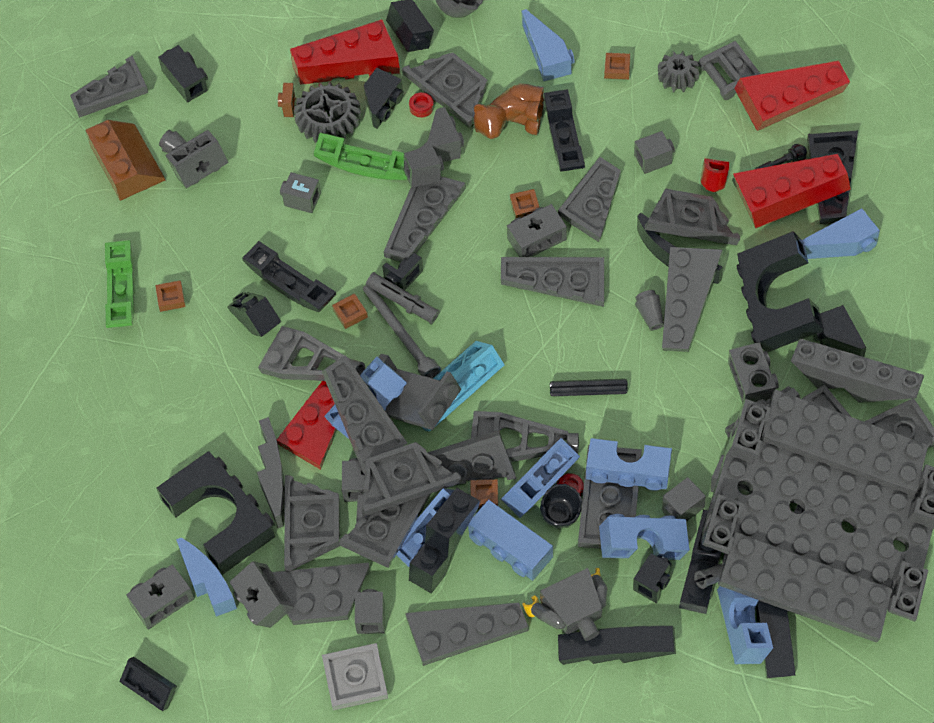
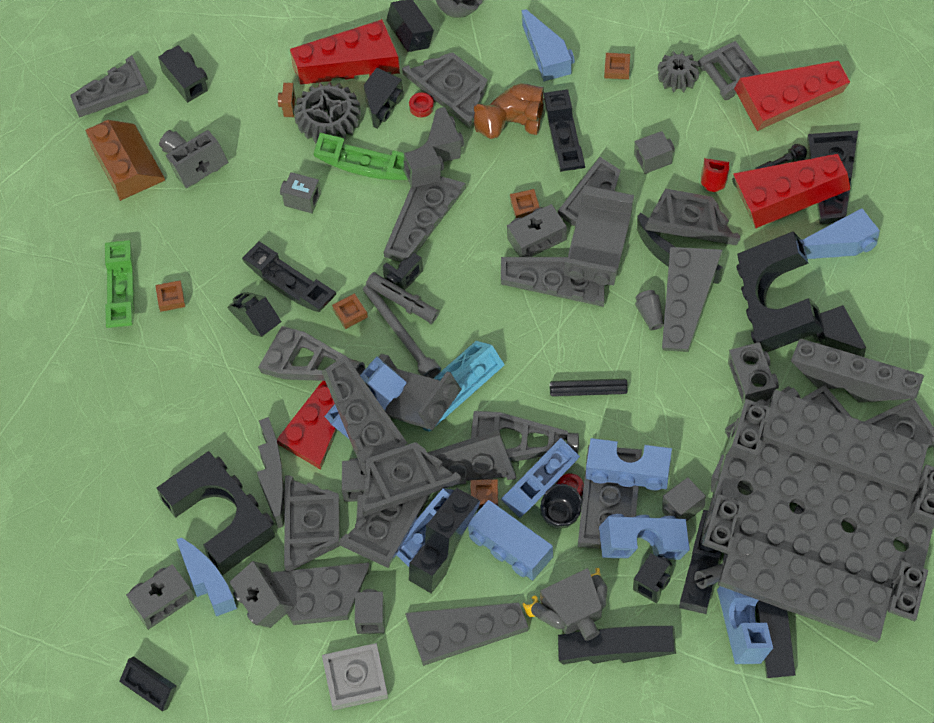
none -> dark grey panel [564,185,634,286]

